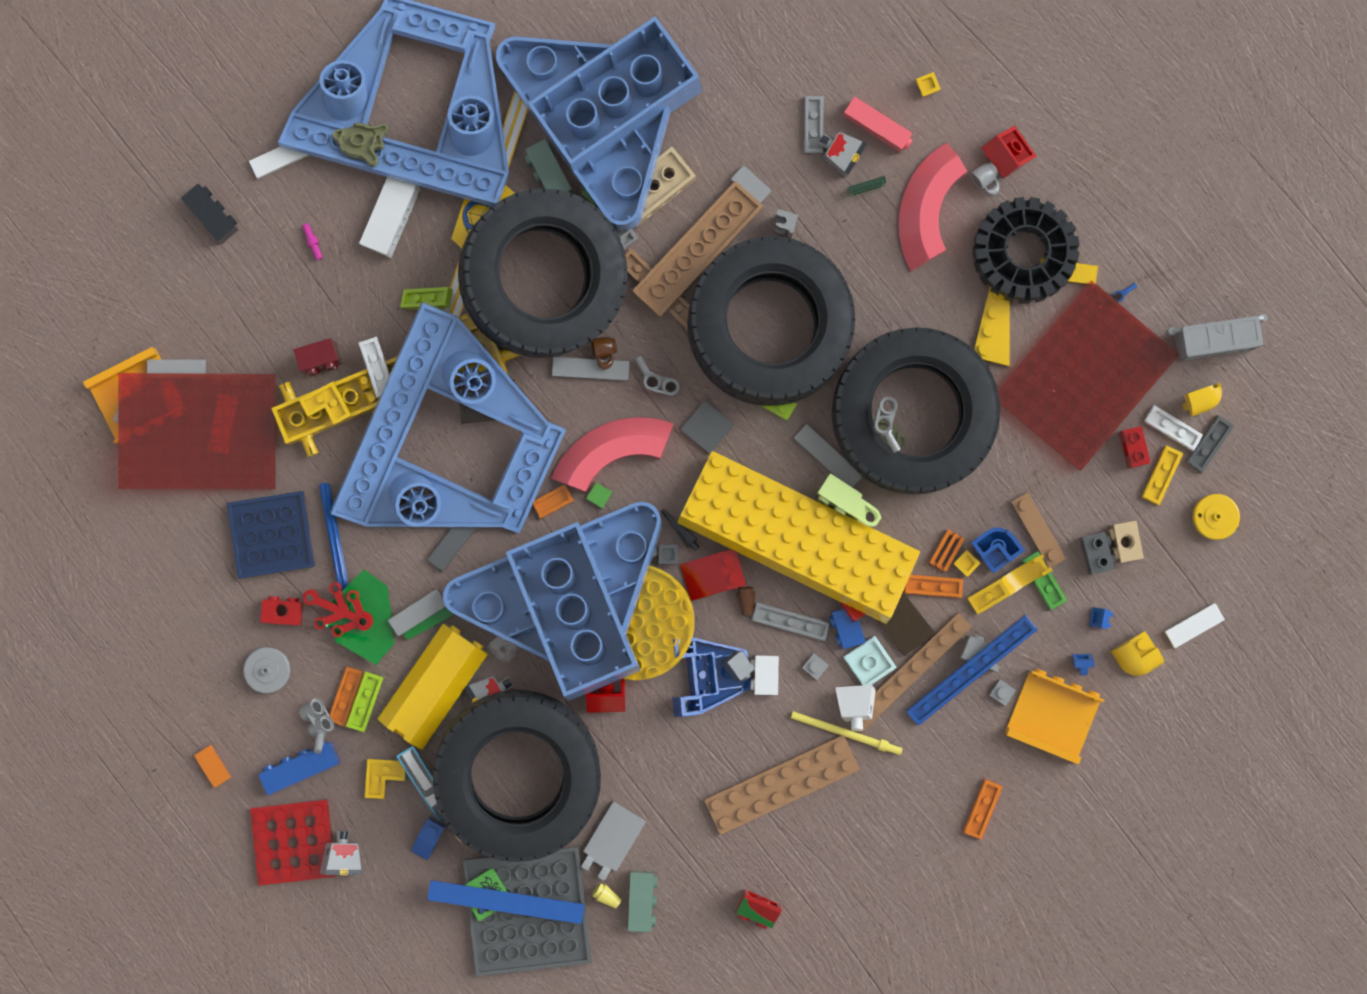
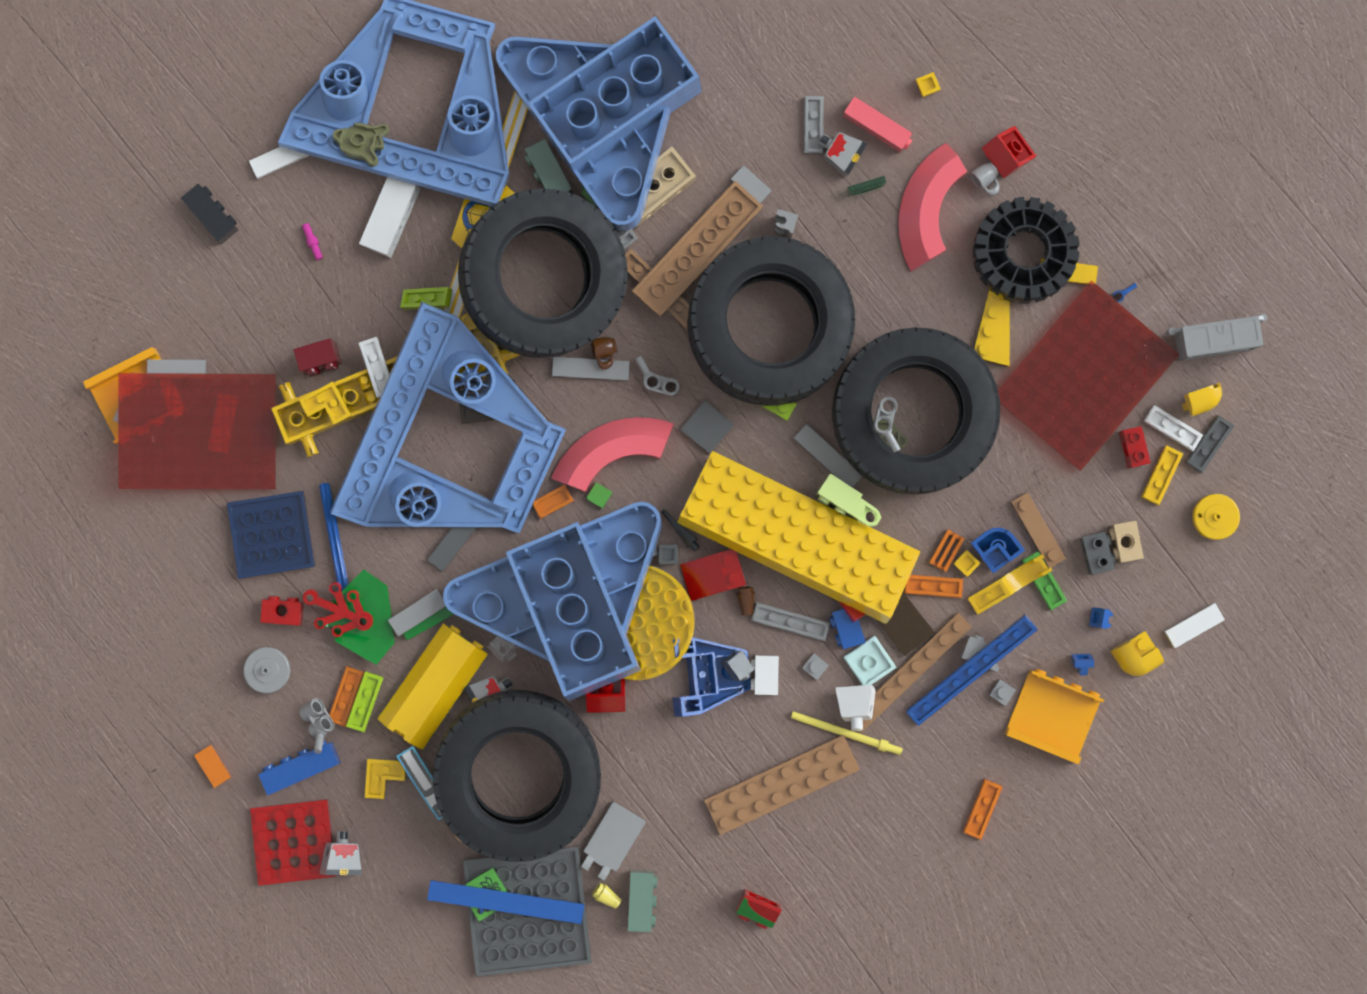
blue slope [411,817,447,860] -> none

